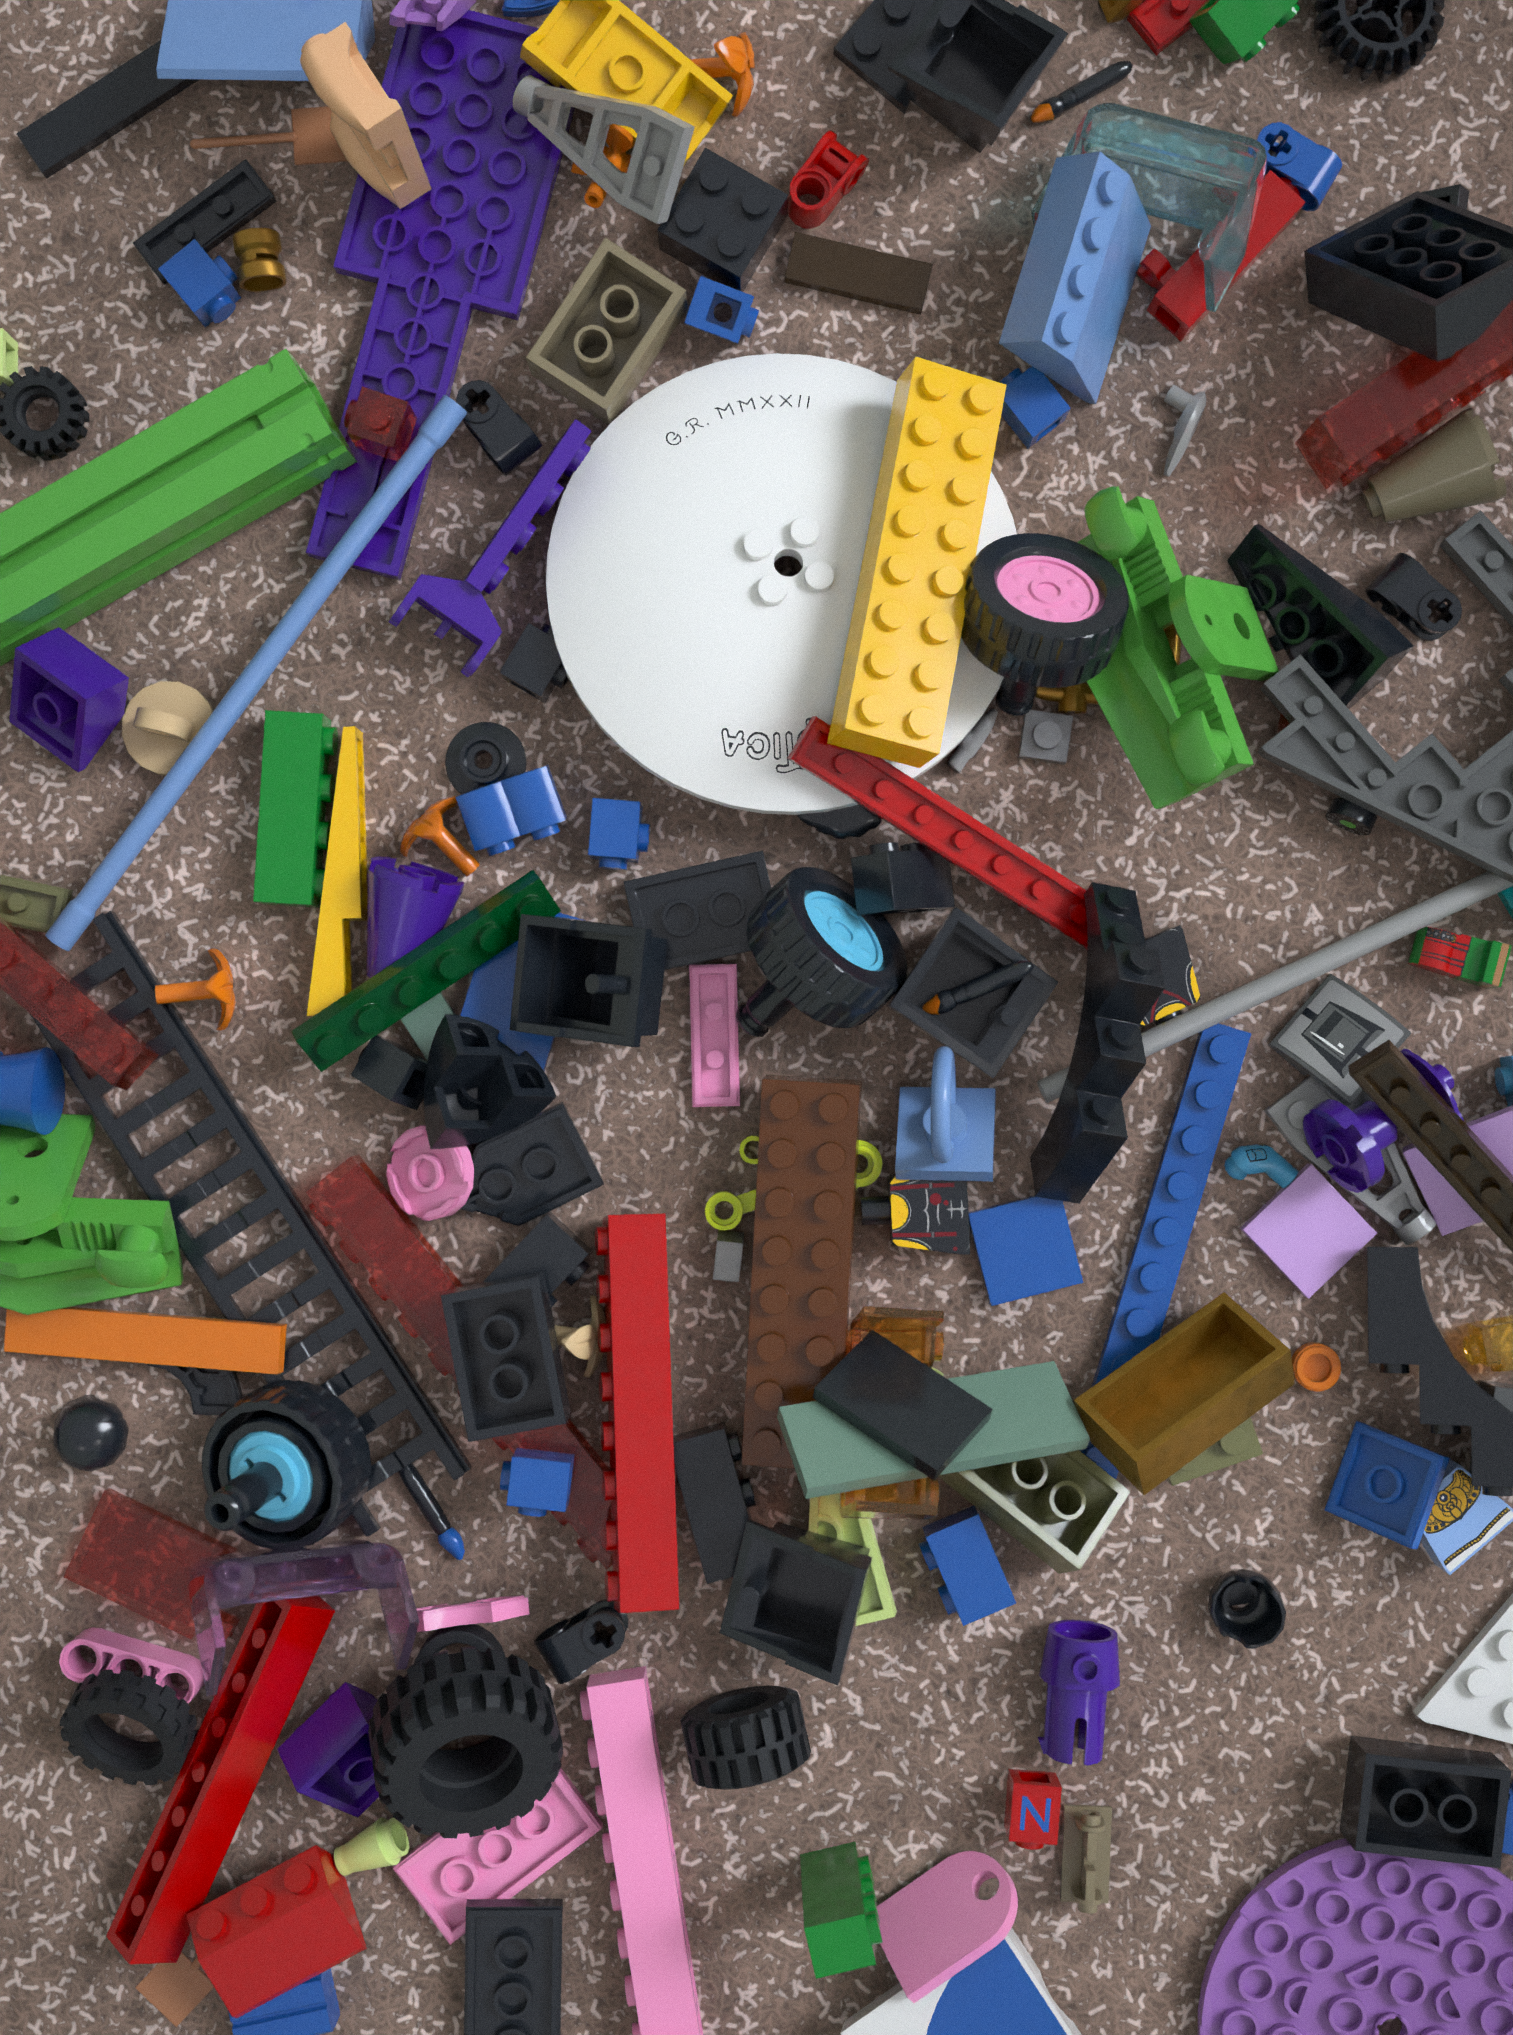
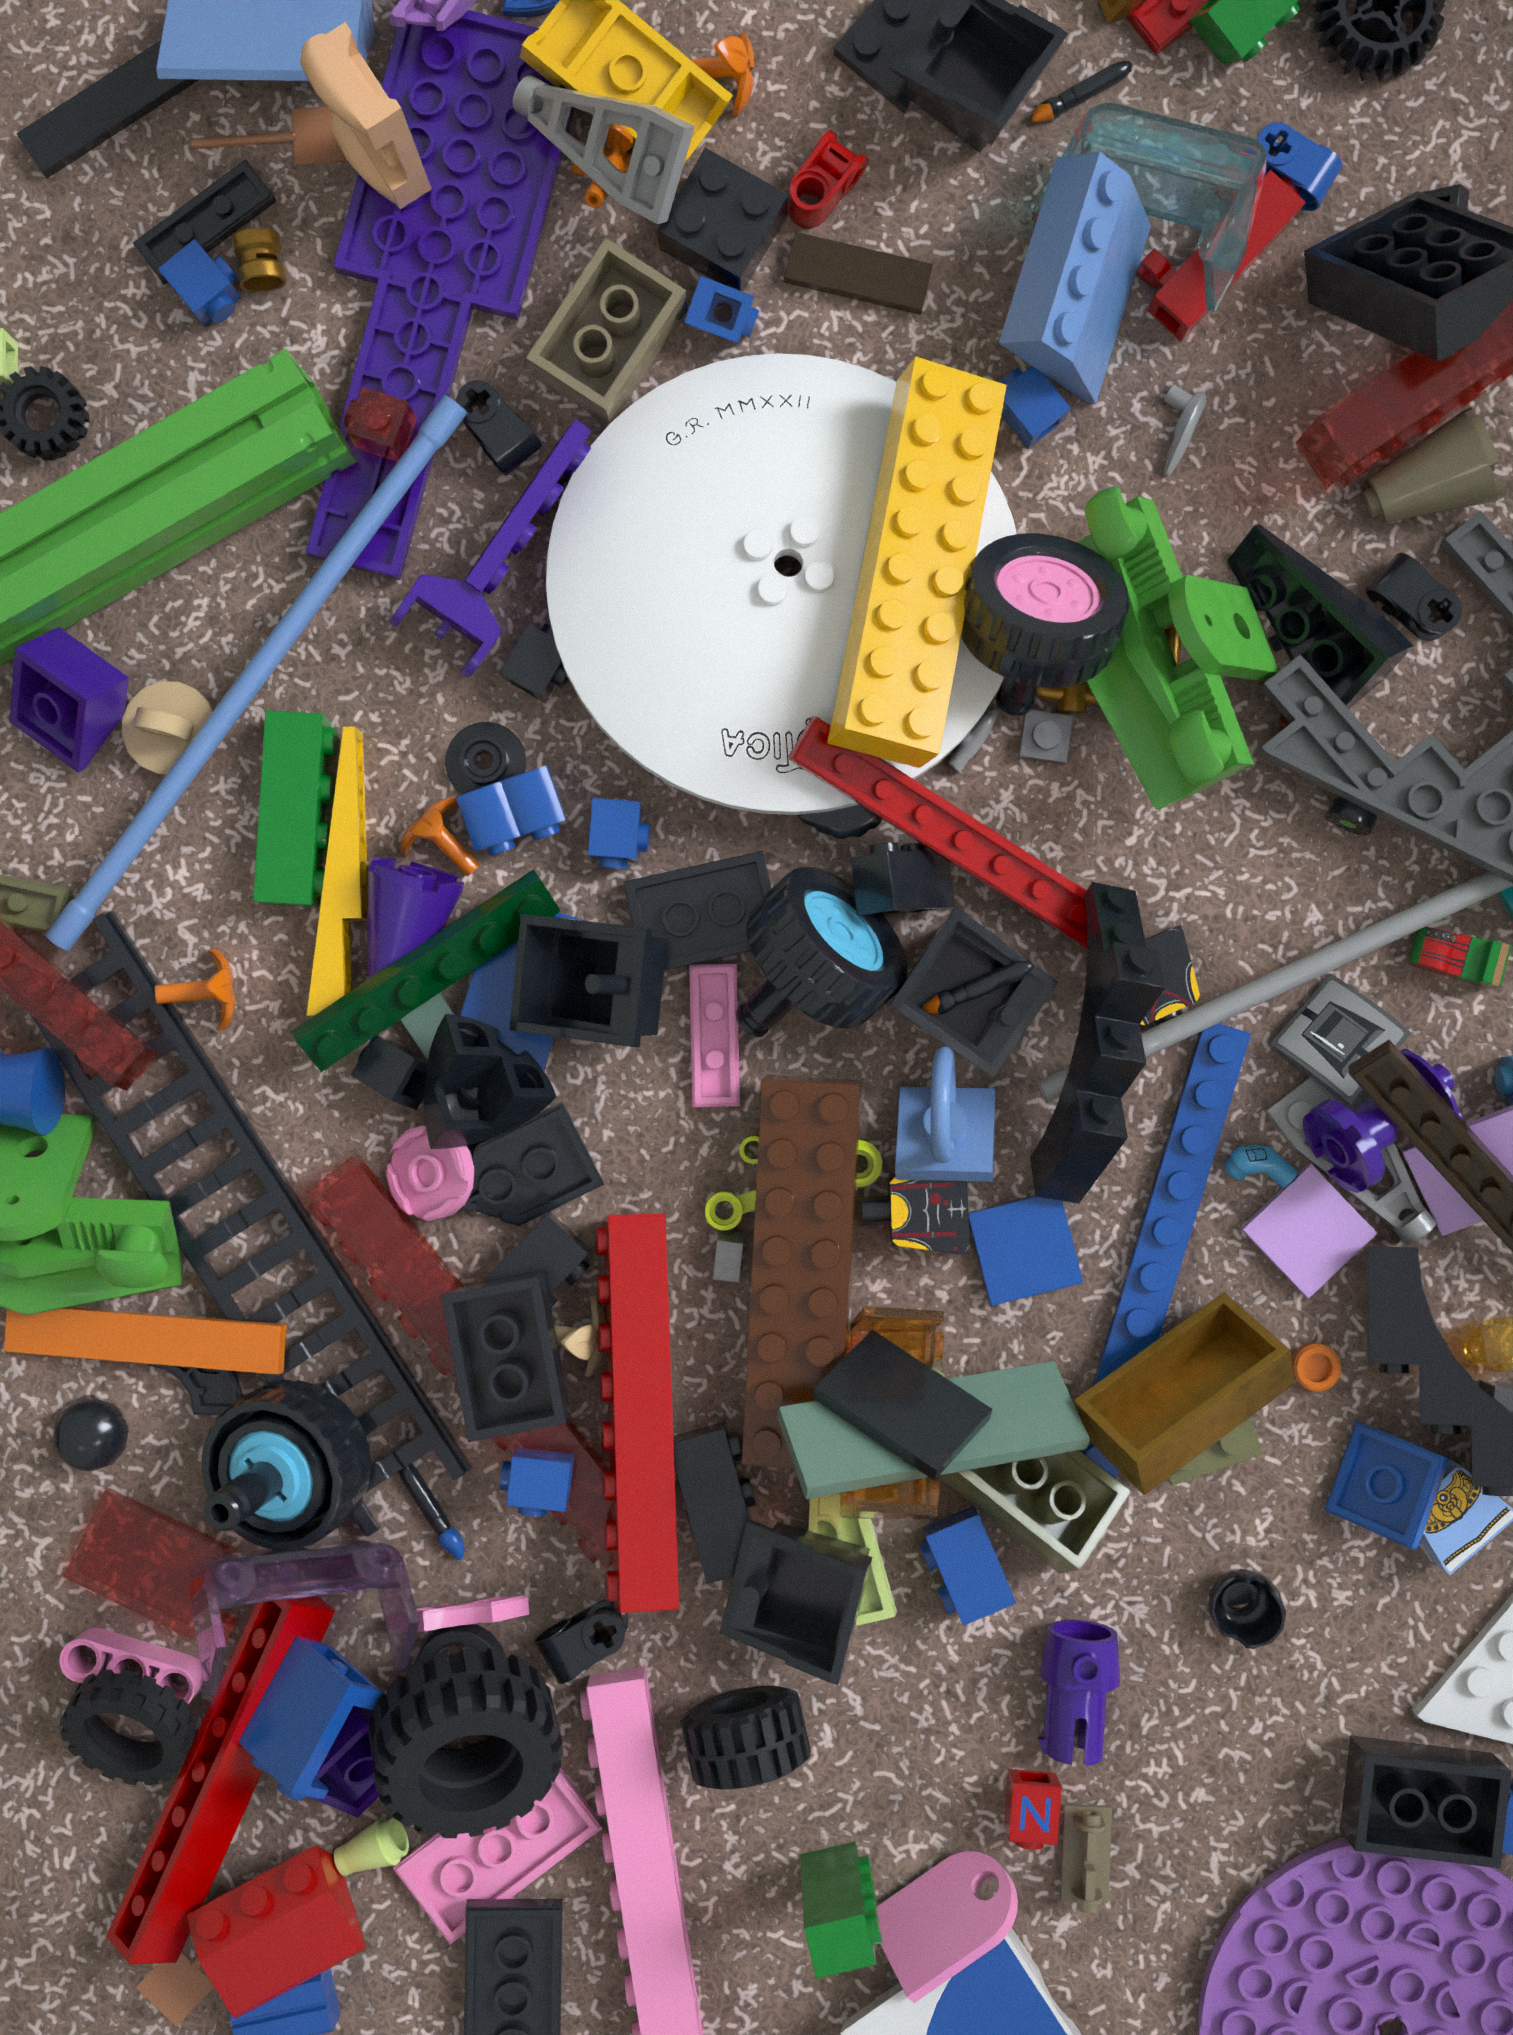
none -> blue panel [238,1636,384,1801]

